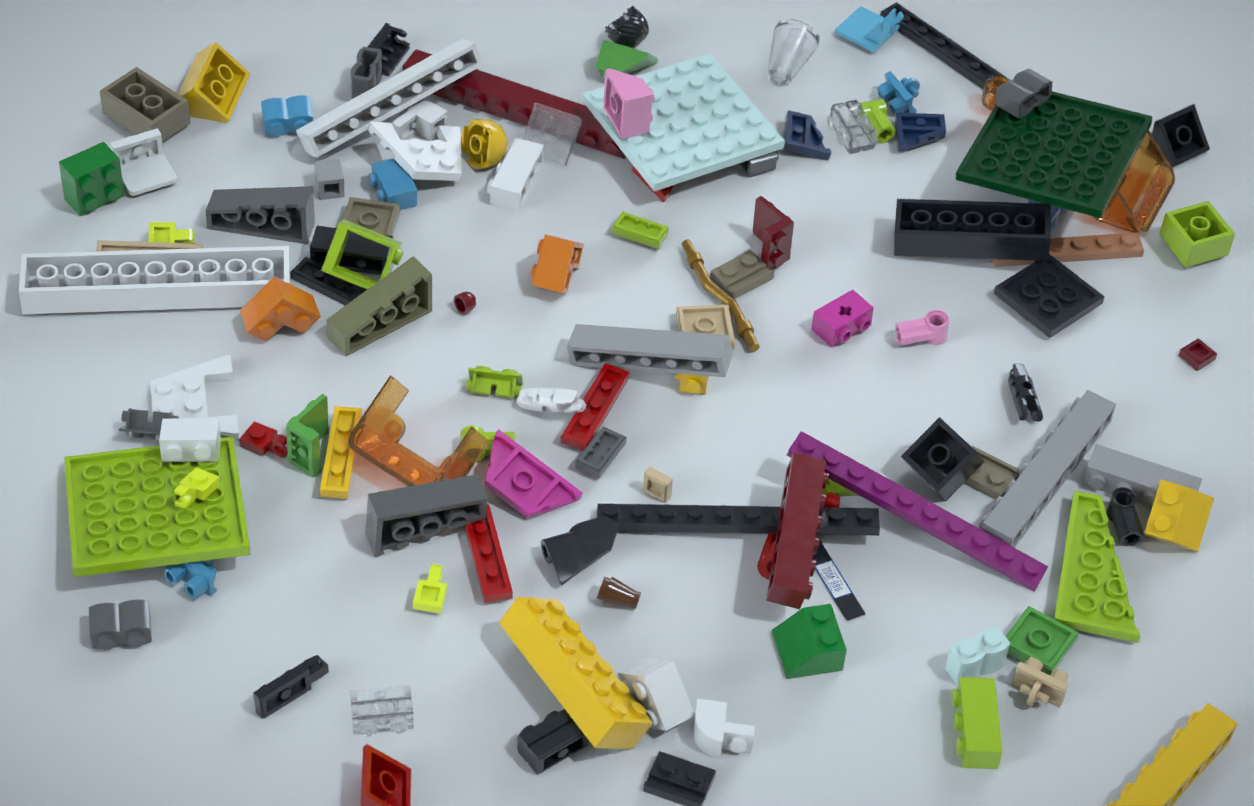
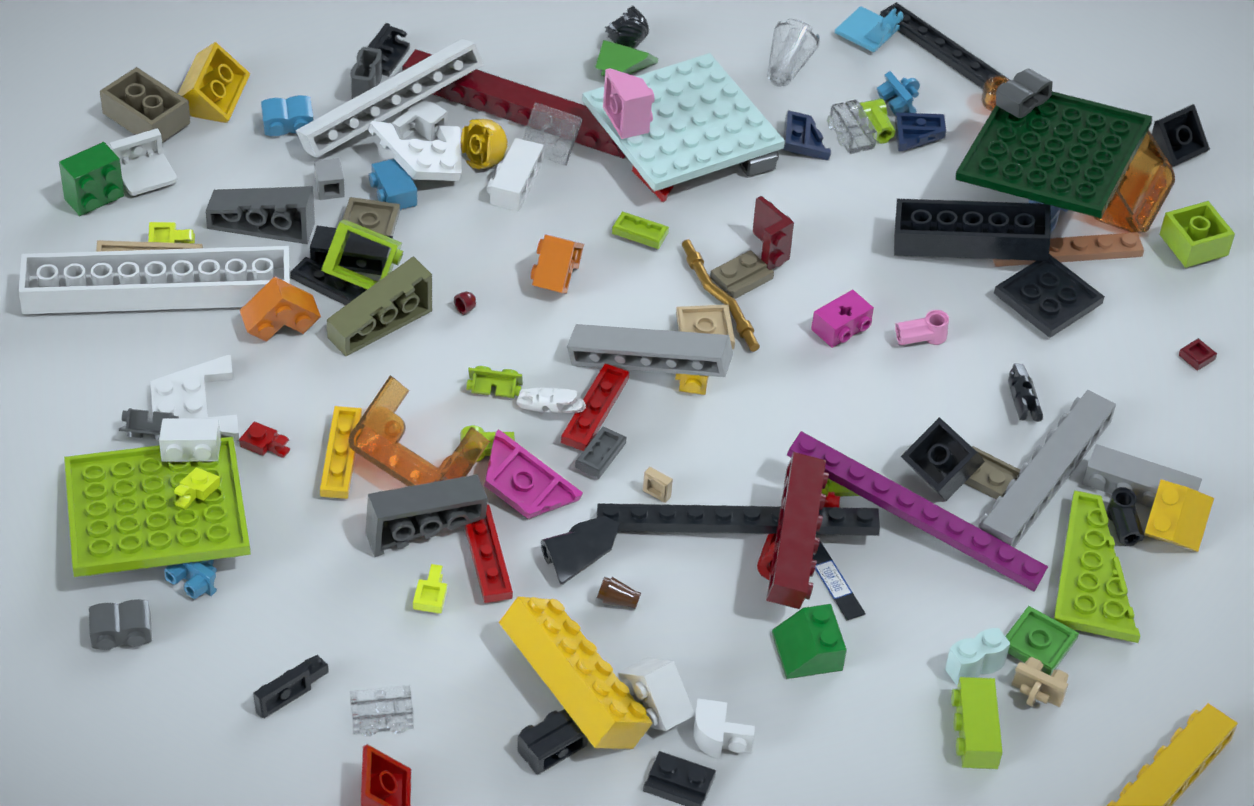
bright green bracket [286,394,329,478] -> none

